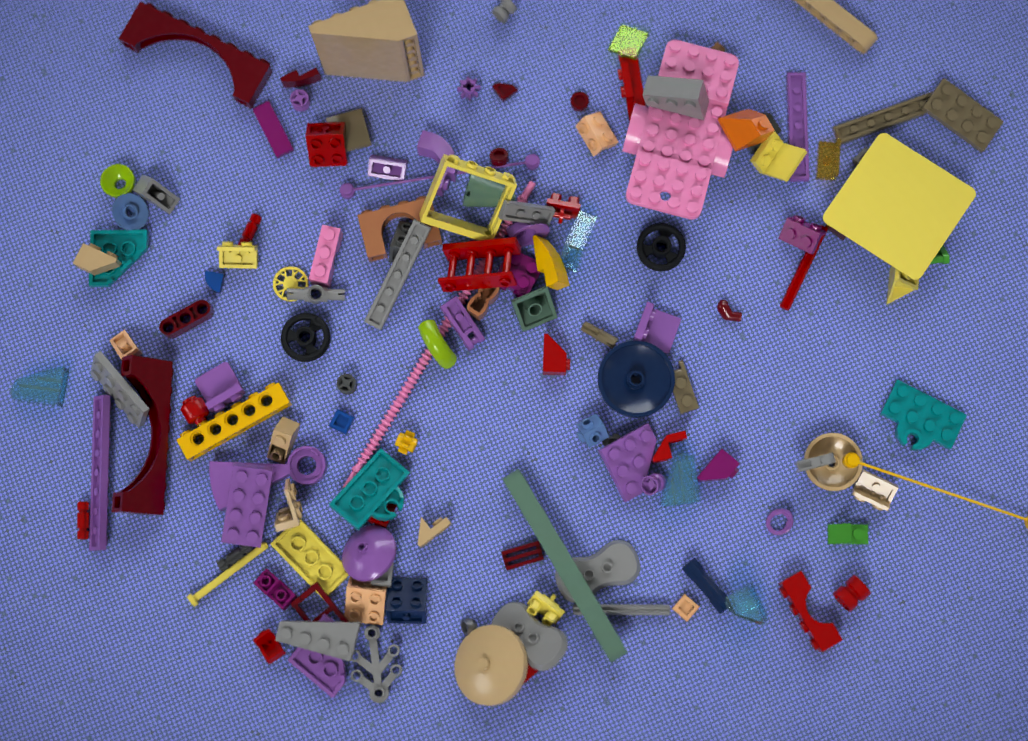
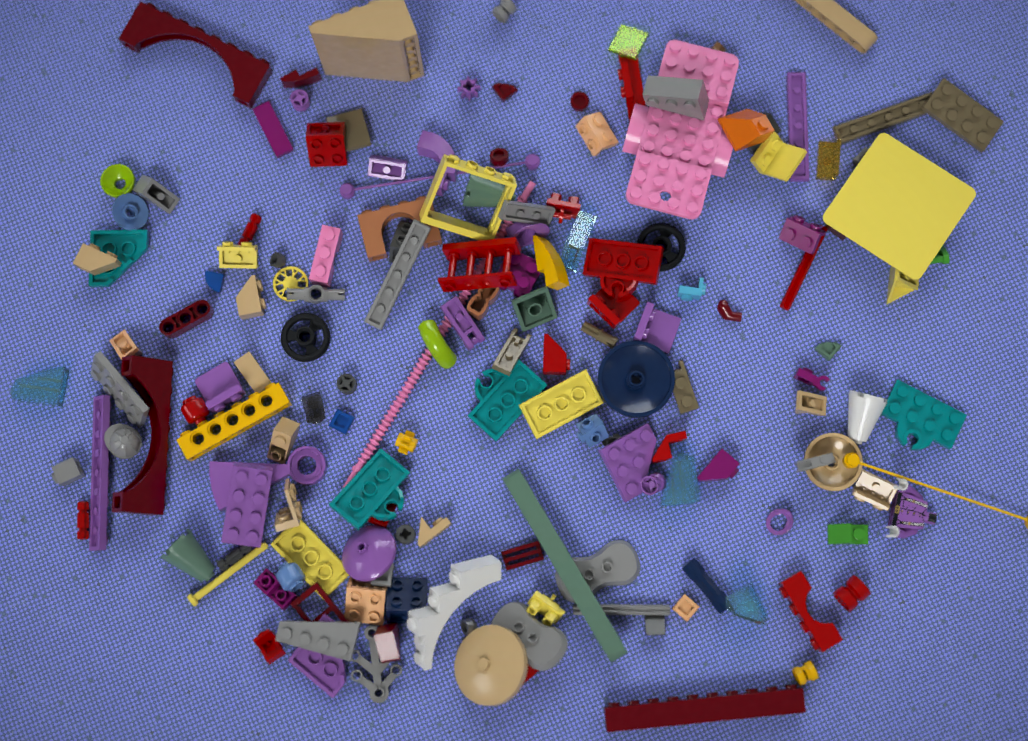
none -> light grey brick [52,457,86,487]
none -> light grey piece [104,423,142,459]
none -> sand green cone [160,529,215,582]
none -> tan slope [234,352,272,393]
none -> tan slope [236,275,267,320]
none -> dark grey hinge [270,252,287,268]
none -> medium blue head [276,562,305,592]
none -> clear smoke bracket [301,392,326,424]
none -> slope [374,622,401,663]
none -> dark grey wheel [396,524,416,545]
none -> white arch [407,555,501,671]
none -> teal plate [468,360,548,442]
none -> dark tan hinge [492,328,532,376]
none -> light yellow tile [518,369,604,439]
none -> red plate [582,238,664,299]
none -> red bracket [587,285,640,329]
none -> dark red brick [603,684,806,732]
none -> dark grey slope [644,615,665,635]
none -> medium azure bracket [677,277,706,301]
none -> yellow wheel [792,660,819,687]
none -> magenta plate [793,367,830,391]
none -> tan slope [795,390,827,416]
none -> sand green tile [814,342,841,361]
none -> white cone [847,390,888,445]
none -> medium lavender torso [886,478,937,539]

